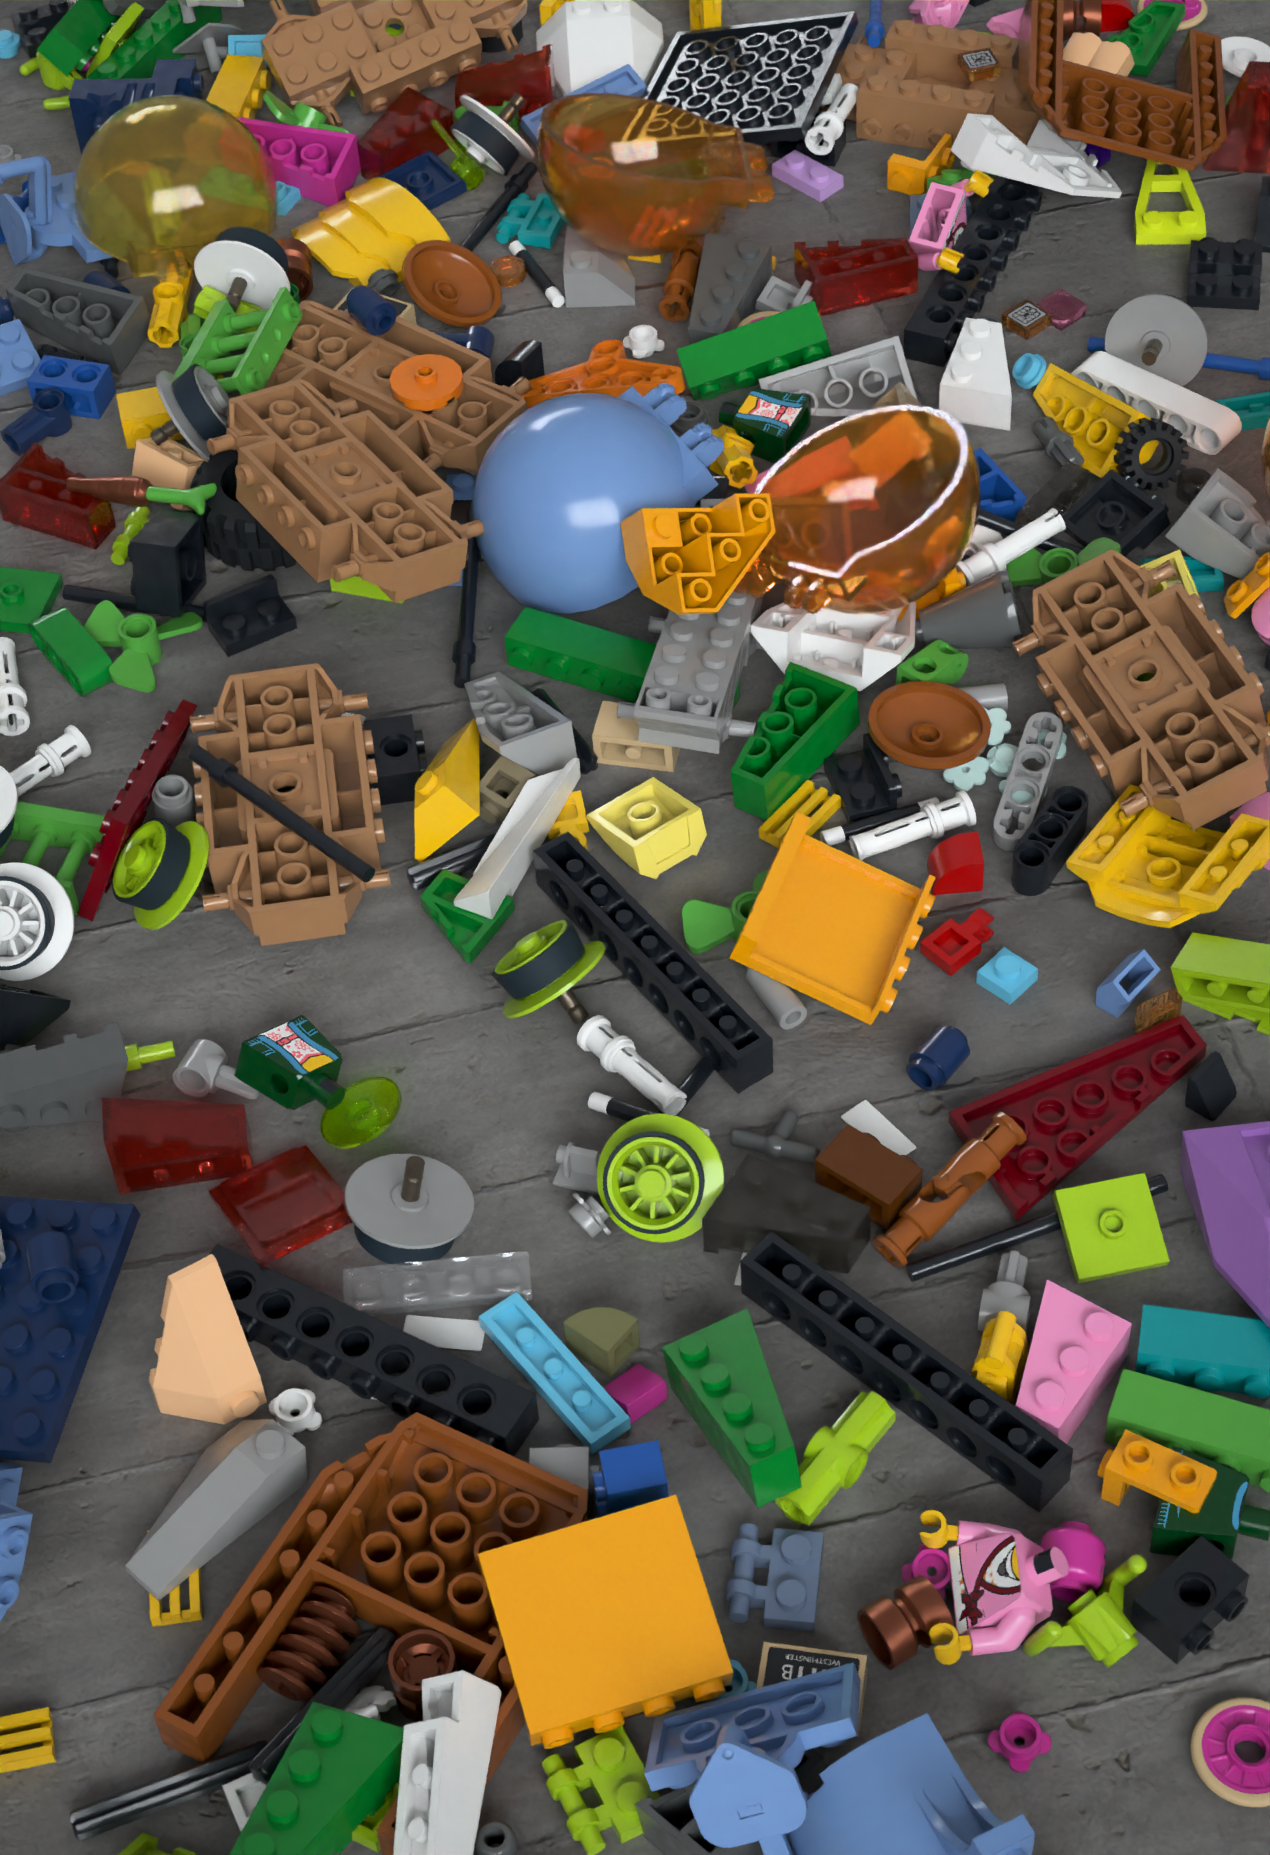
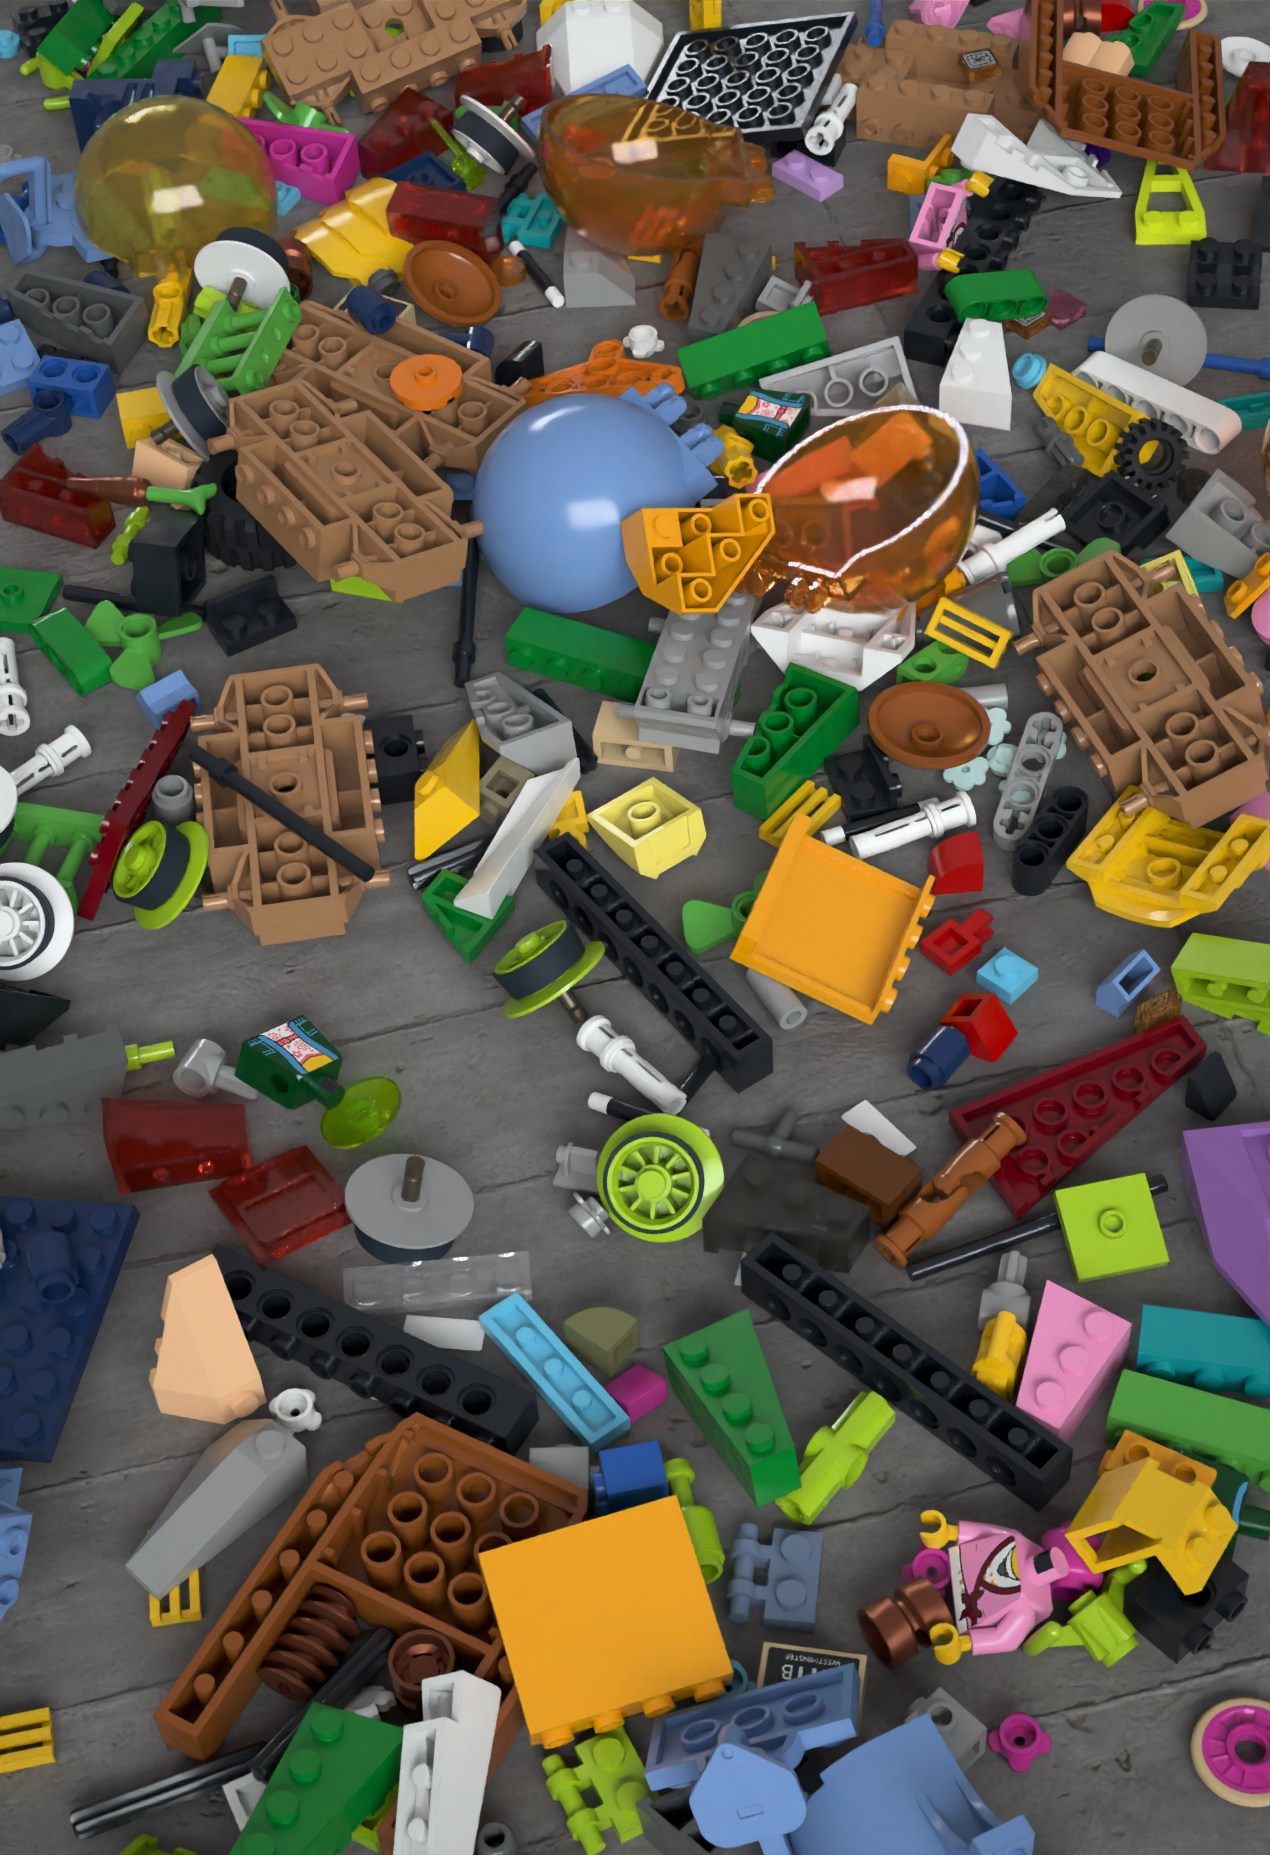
none -> medium blue piece [135,669,202,730]
none -> clear red wedge [385,181,504,272]
none -> lime piece [664,1458,725,1584]
none -> light grey brick [903,1687,987,1773]
none -> yellow tile [924,597,1014,669]
none -> red brick [939,993,1019,1062]
none -> green beam [944,269,1049,324]
none -> yellow piece [1064,1457,1238,1596]

